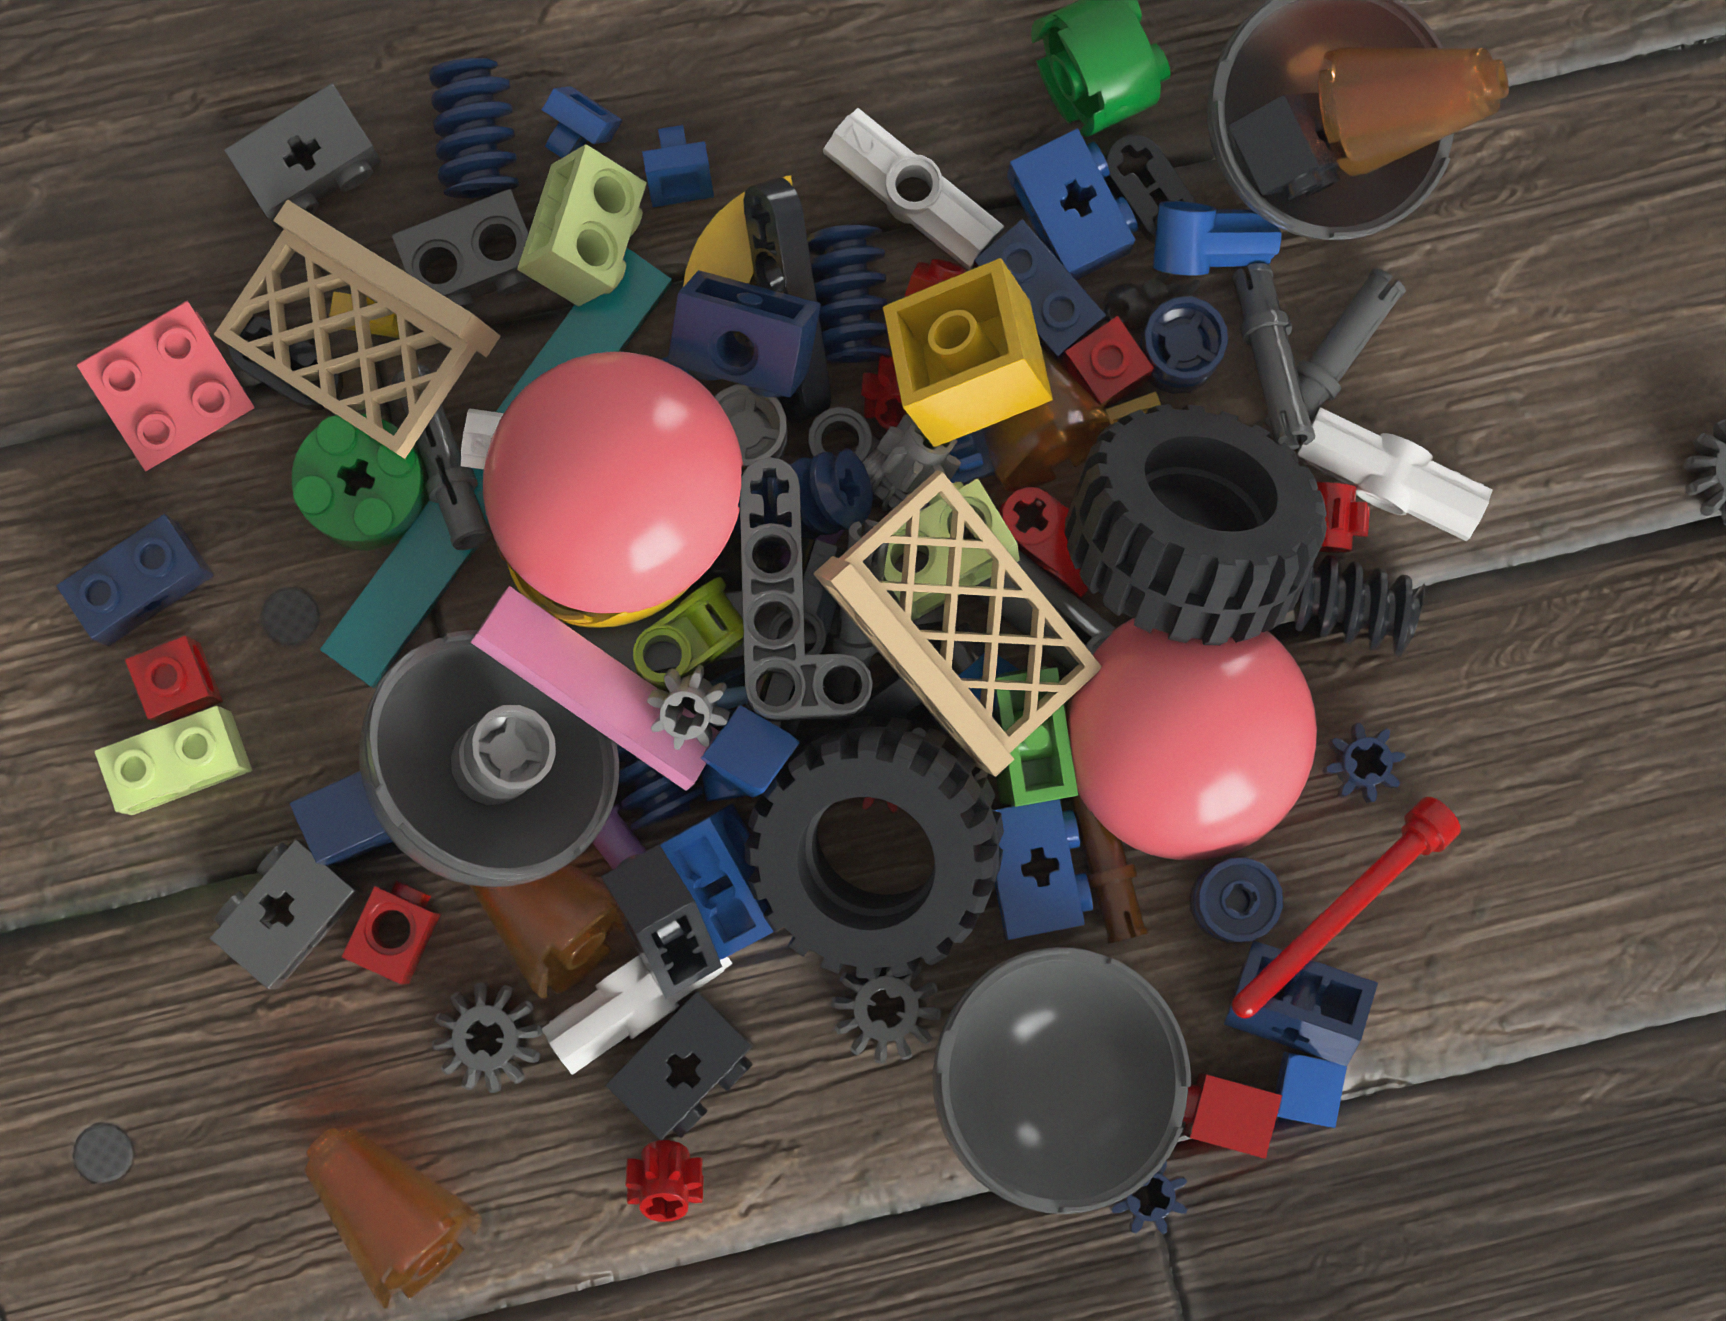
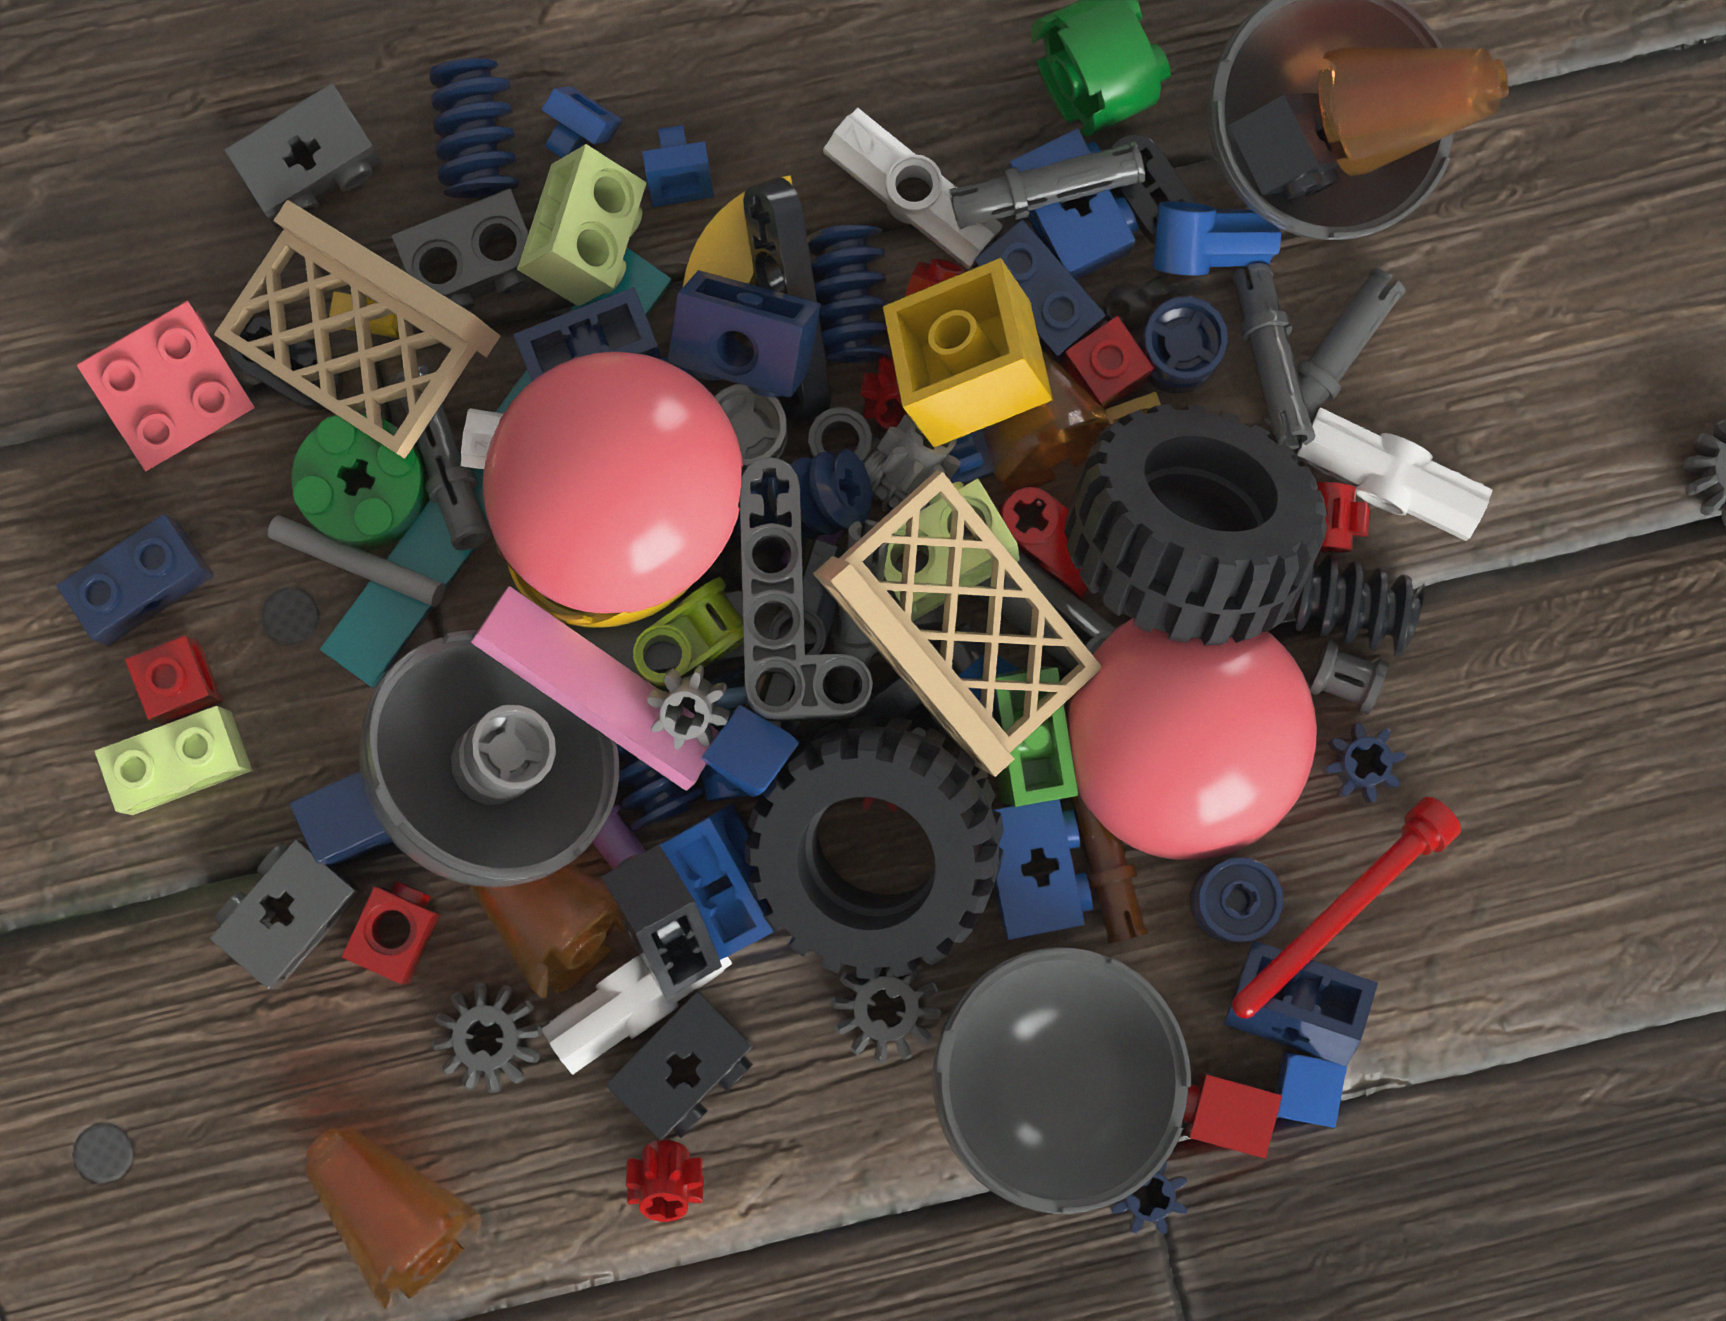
none -> light grey bar [268,515,445,607]
none -> dark blue brick [513,287,662,381]
none -> dark grey pin [949,141,1145,230]
none -> dark grey bush [1308,639,1388,715]

